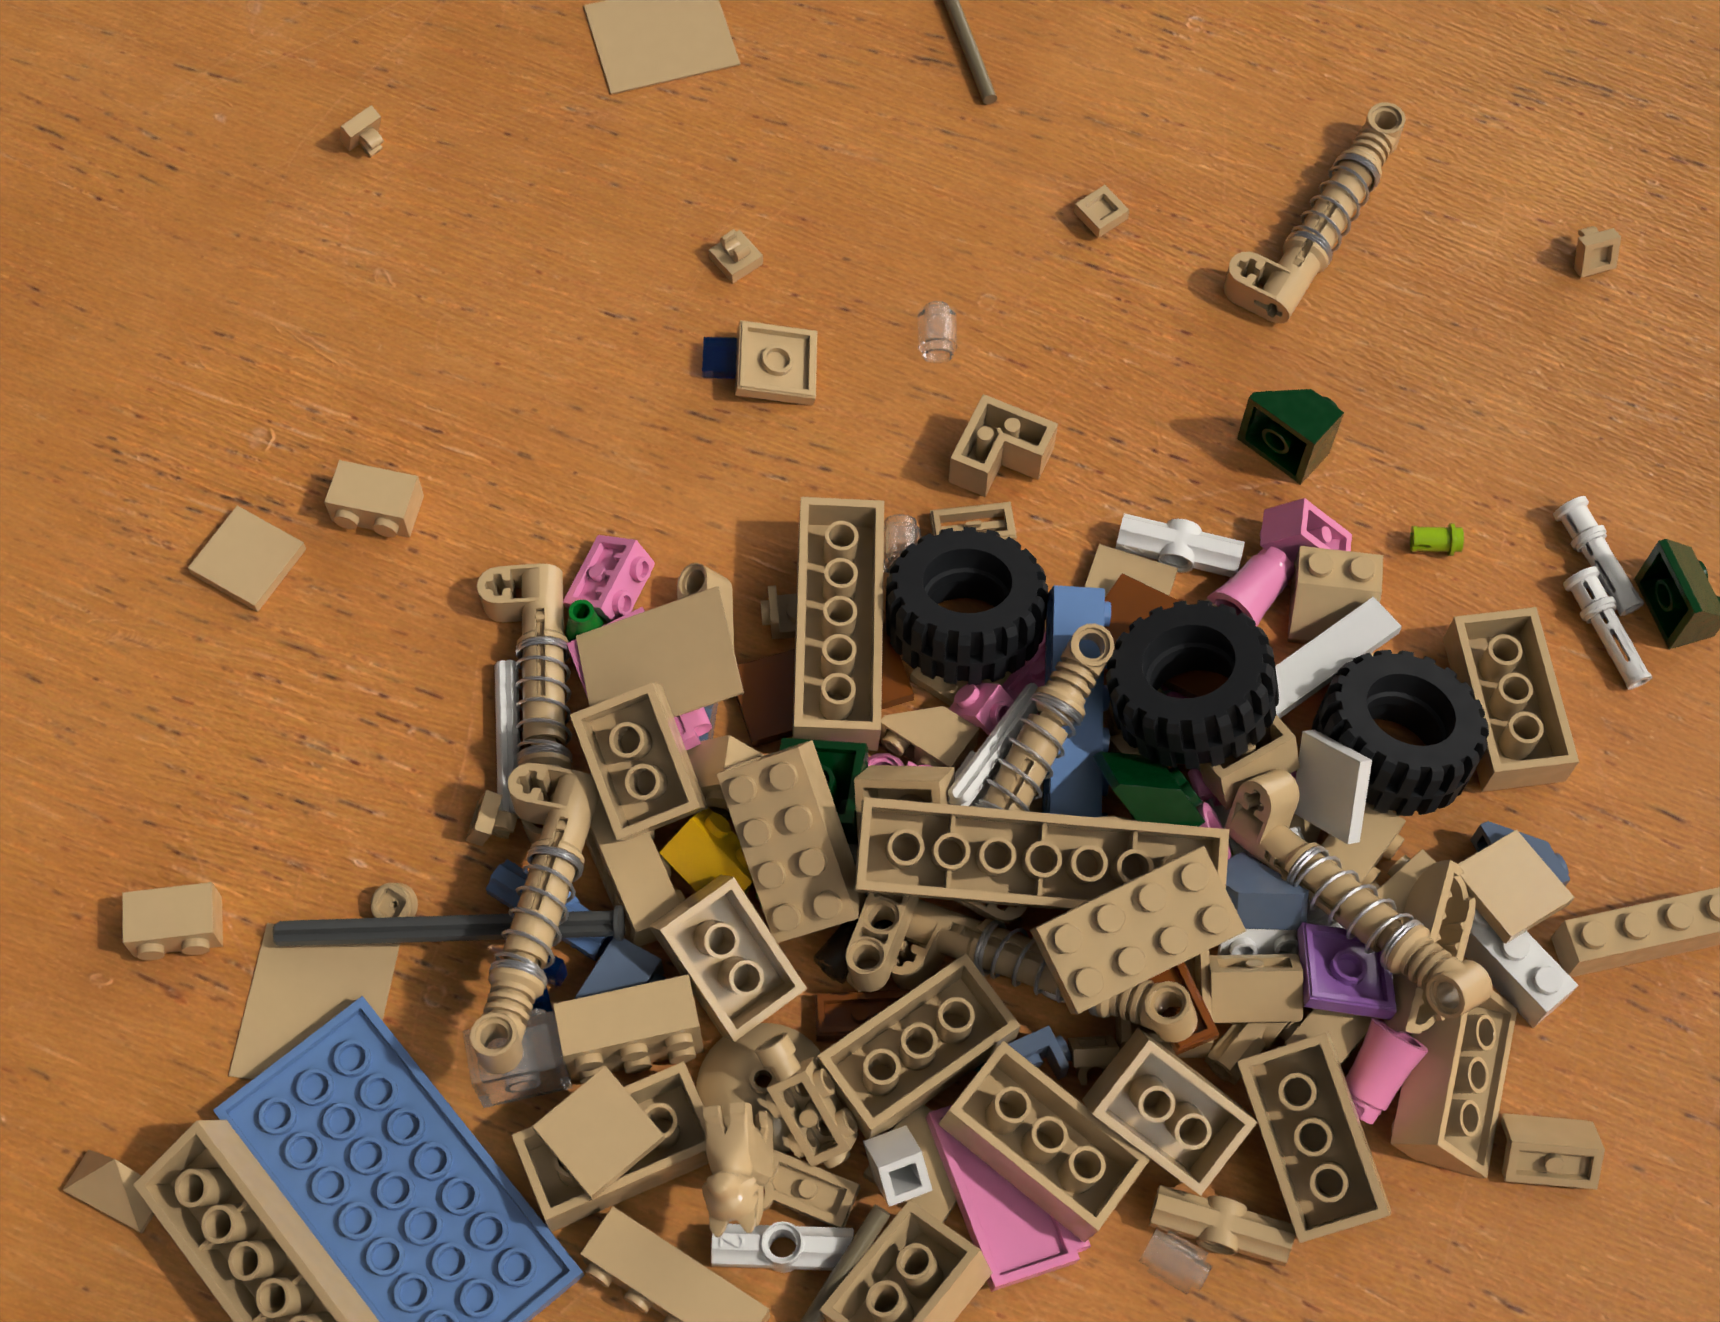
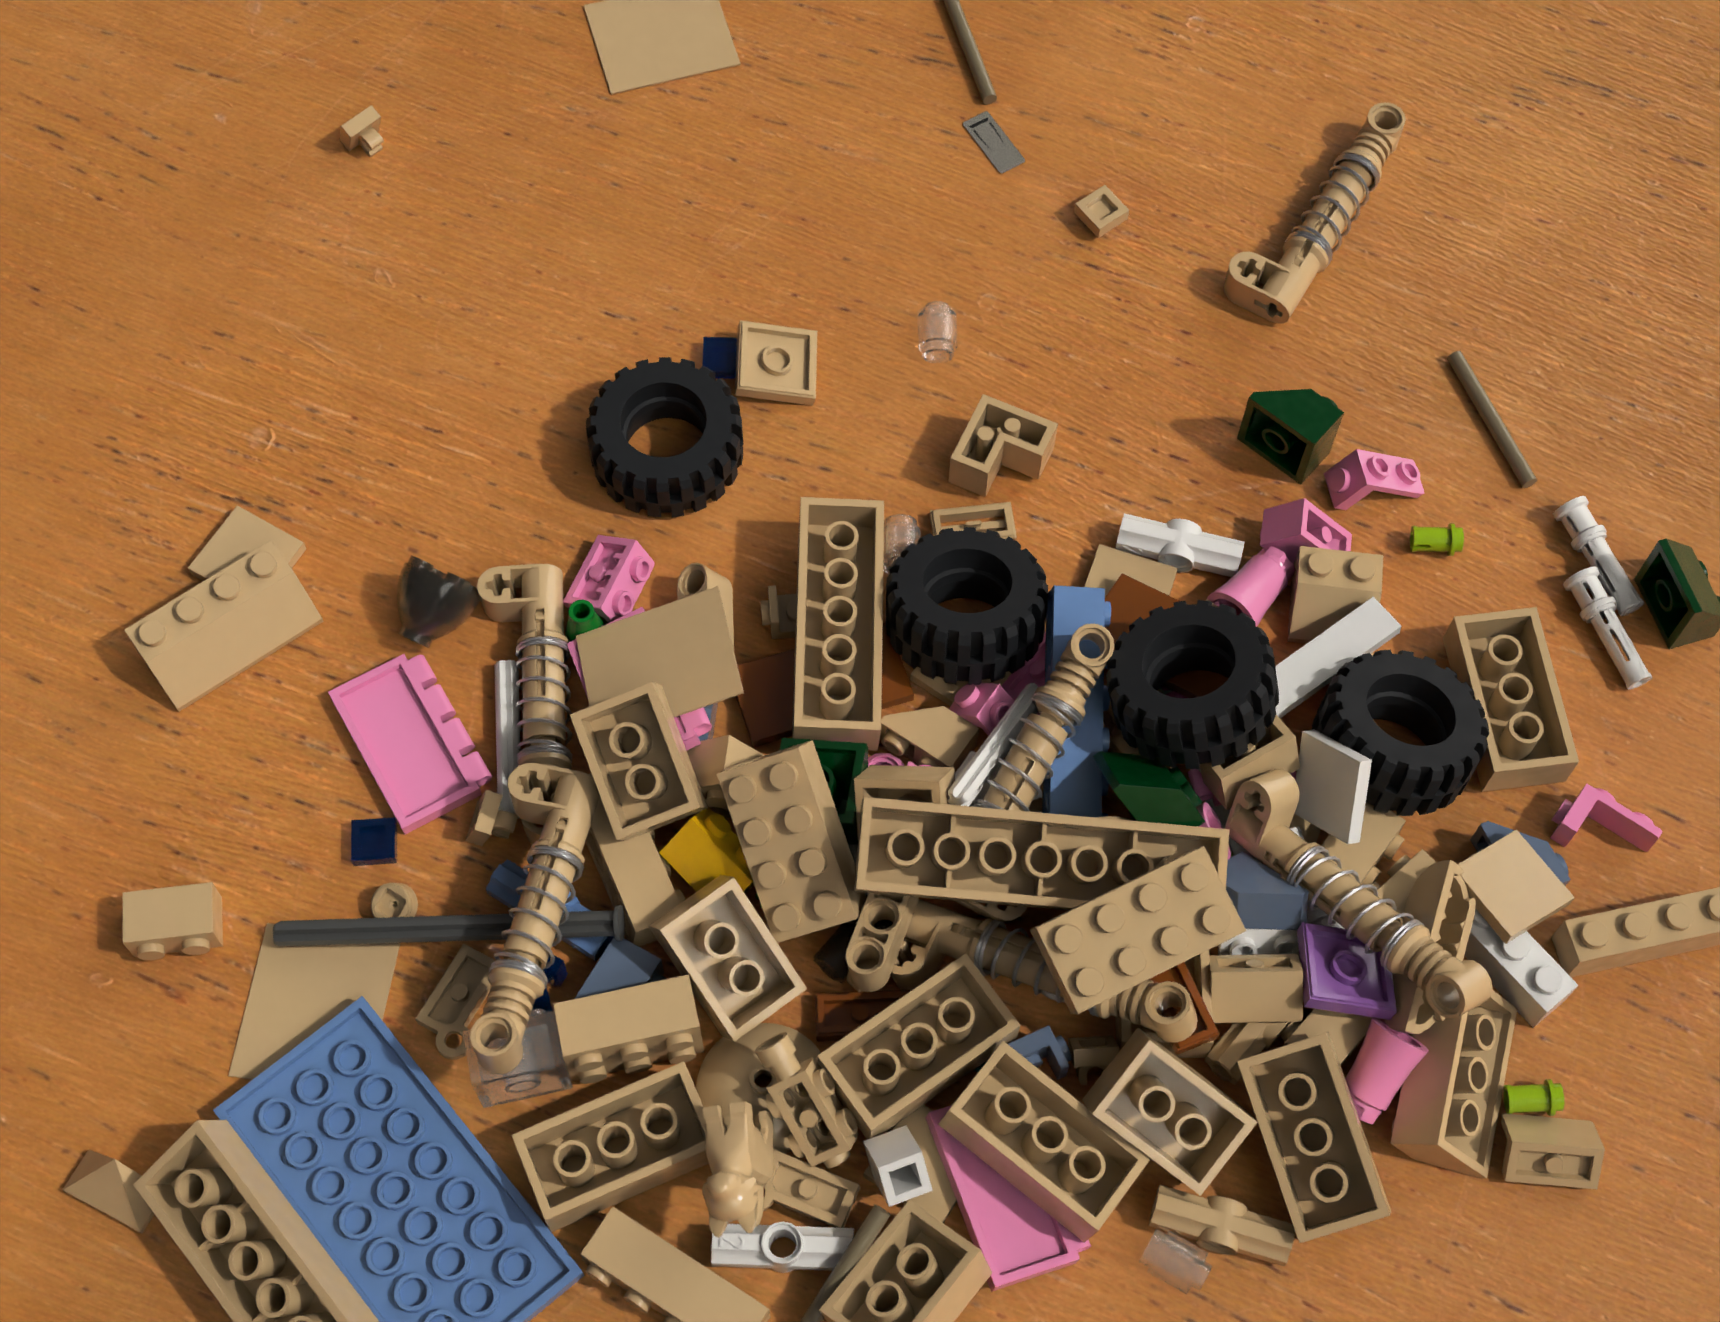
tan brick [324,460,424,538] -> none
tan tile [532,1066,665,1200] -> none
tan tile [709,229,763,284] -> none
tan tile [1574,226,1621,278] -> none
none -> tan slope [124,540,324,712]
none -> bright pink hinge [328,654,492,835]
none -> clear blue tile [351,817,397,866]
none -> clear smoke piece [396,555,481,648]
none -> tan hinge [416,944,496,1060]
none -> black tyre [586,357,743,518]
none -> clear smoke sticker [963,111,1025,173]
none -> bright pink bracket [1324,449,1424,510]
none -> dark tan bar [1447,351,1537,488]
none -> lime pin [1503,1079,1564,1116]
none -> bright pink bracket [1550,784,1663,852]

